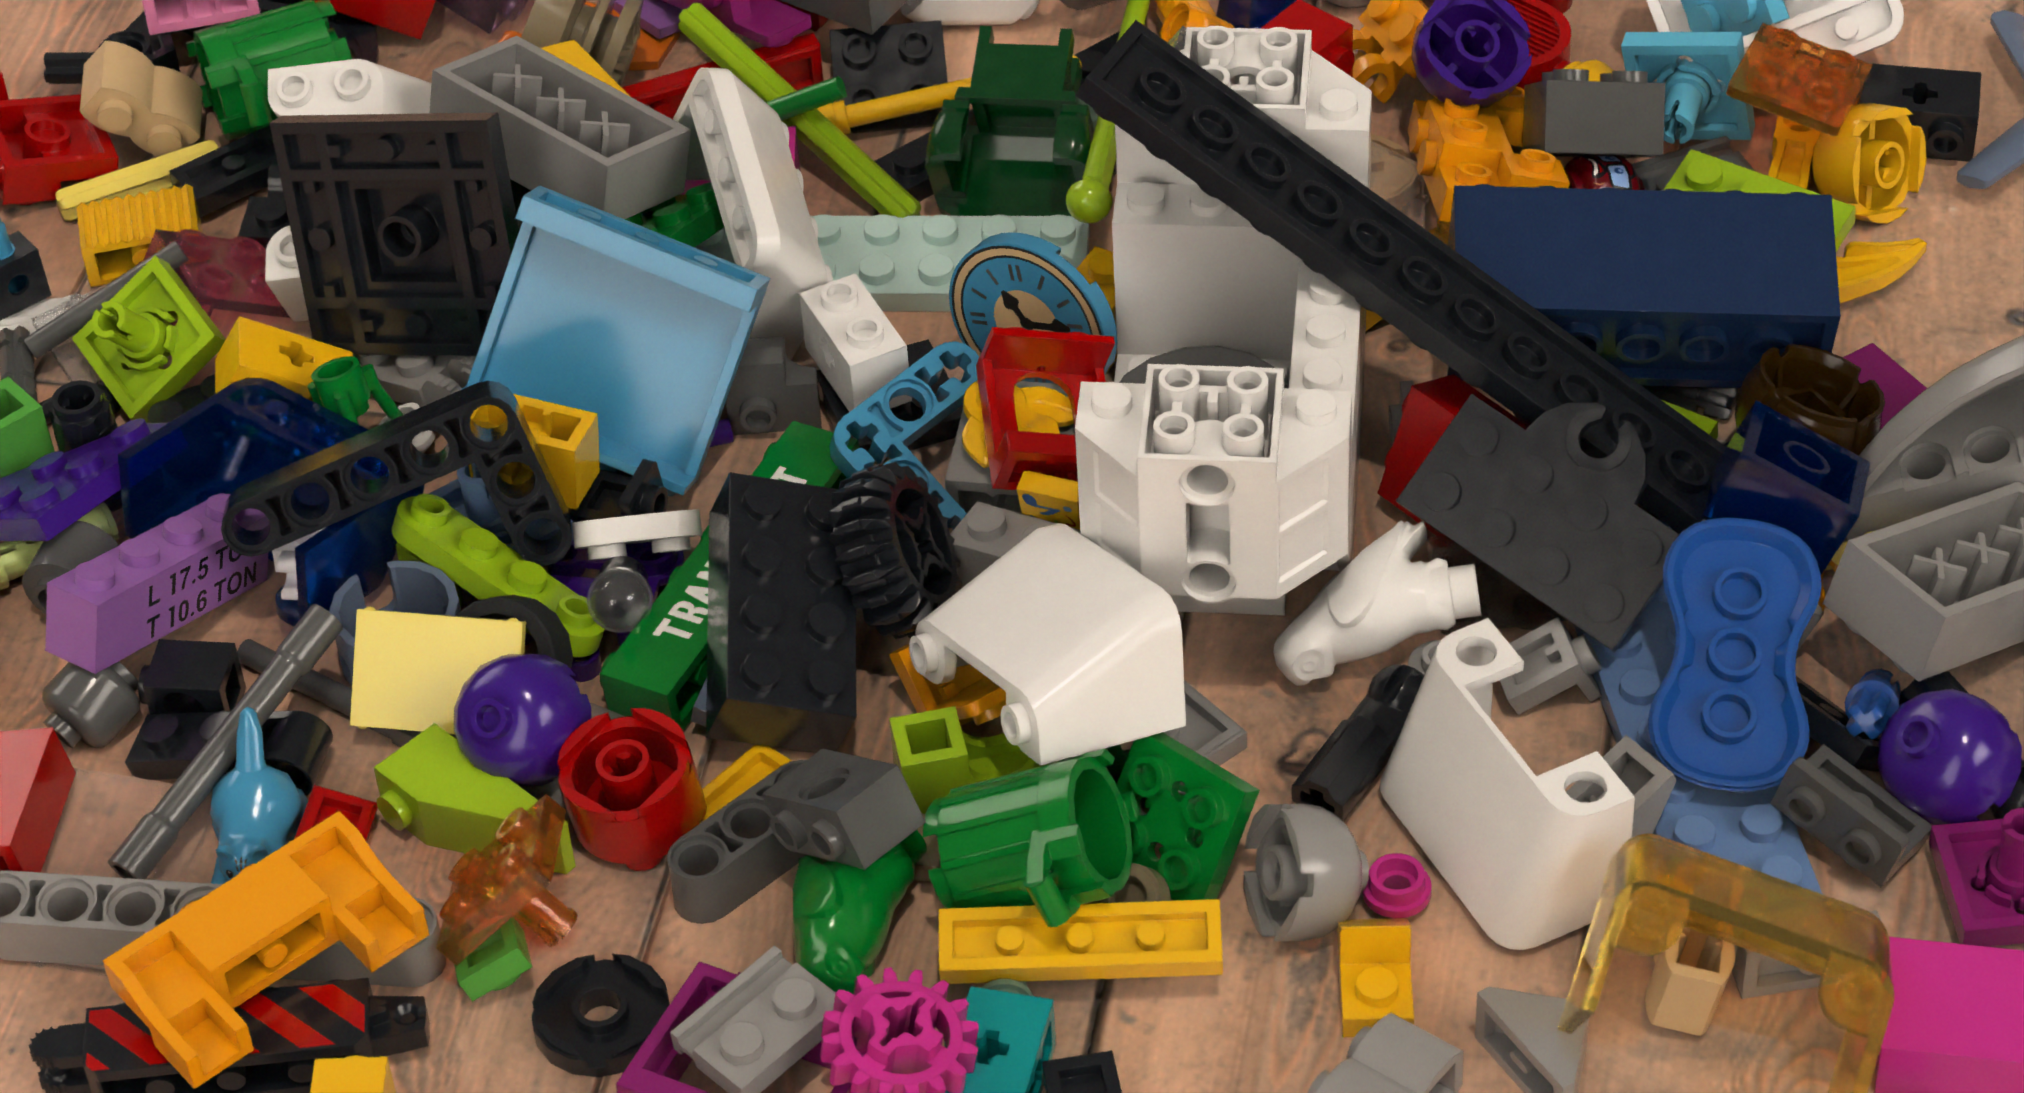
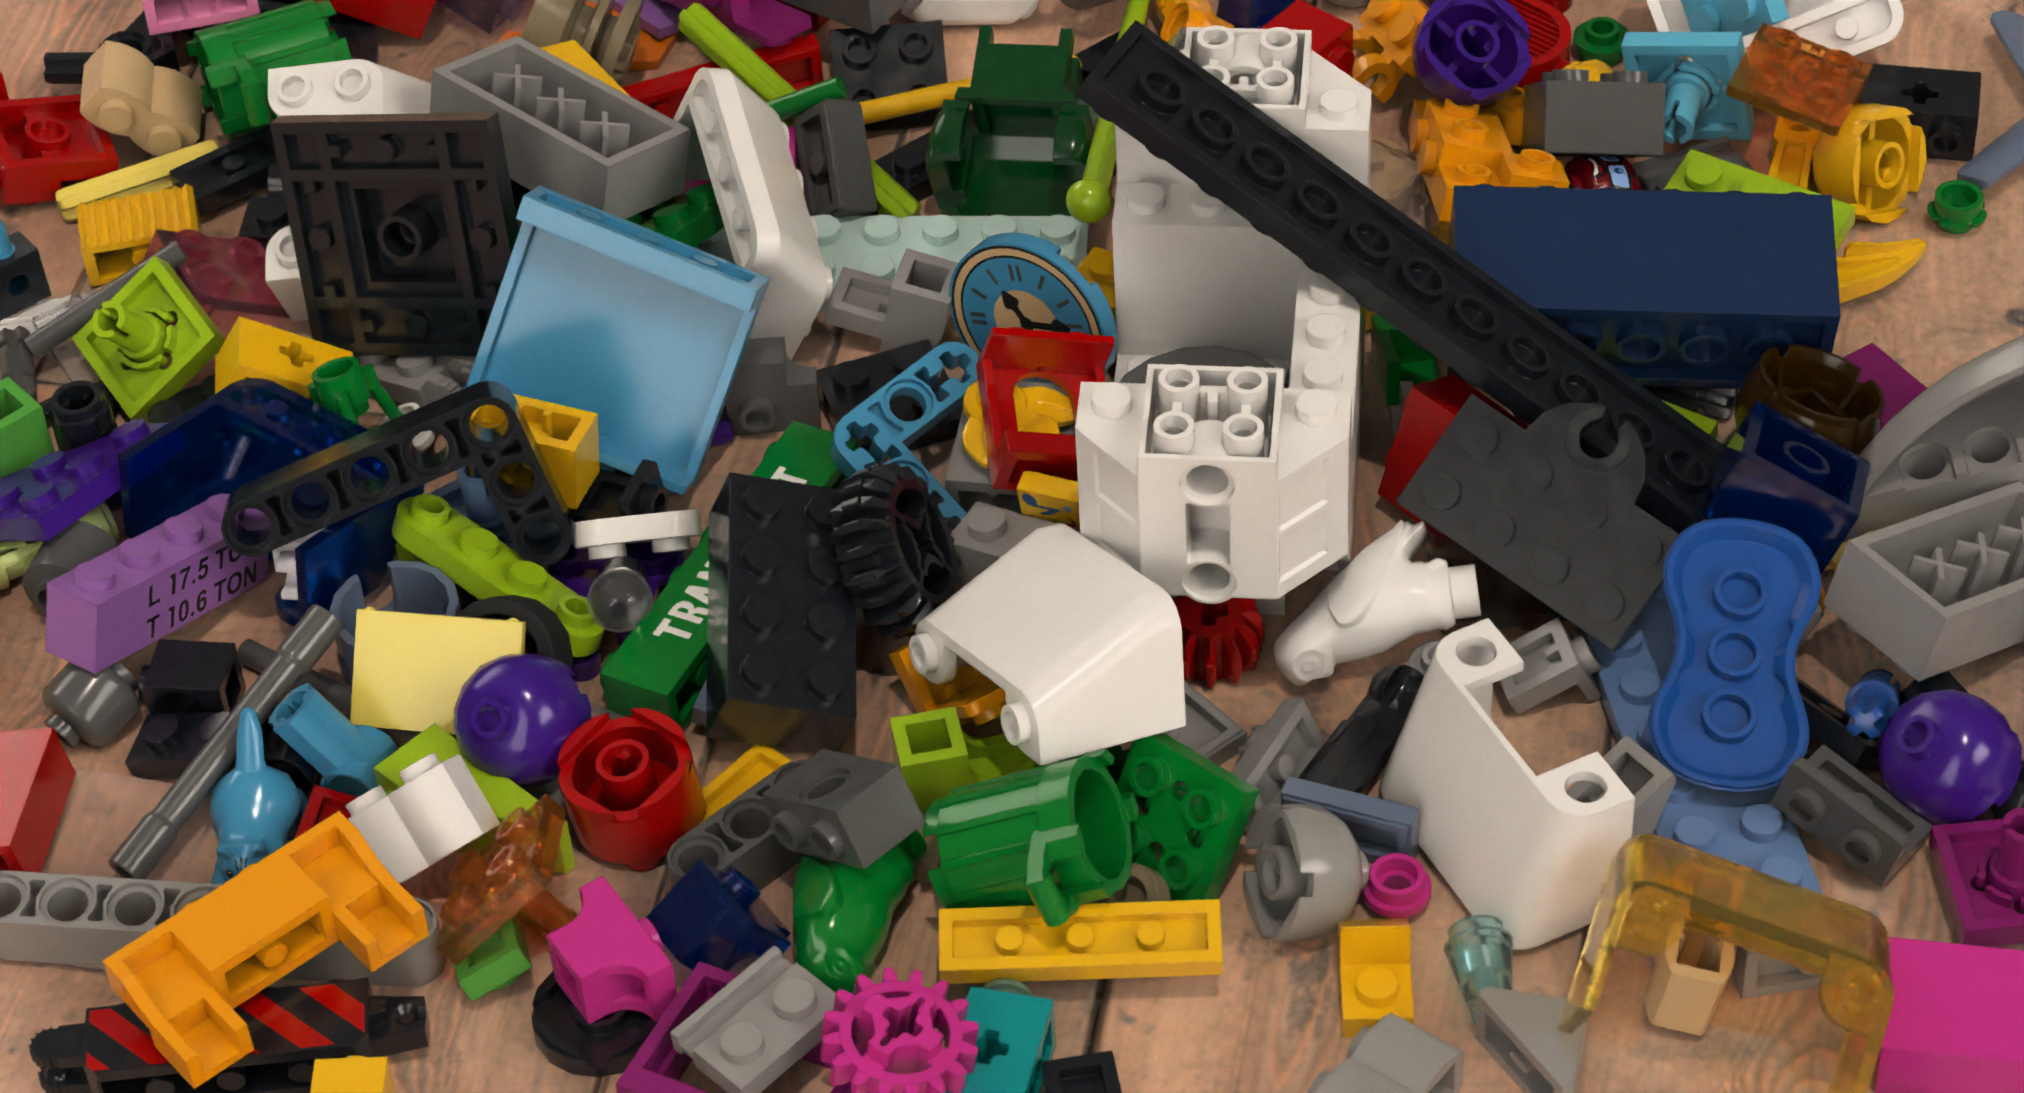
white brick [799,273,912,412] -> none
none -> dark azure piece [268,683,398,797]
none -> white brick [345,753,501,885]
none -> dark pink brick [547,876,677,1024]
none -> clear blue brick [646,859,791,971]
none -> dark grey slope [793,99,877,218]
none -> light grey brick [824,248,958,352]
none -> red gear [1171,596,1265,690]
none -> light grey hinge [1231,698,1326,833]
none -> sand blue tile [1281,776,1419,862]
none -> green panel [1371,314,1442,409]
none -> clear light blue cone [1444,915,1513,1024]
none -> green plate [1573,17,1629,67]
none -> green plate [1927,180,1987,234]

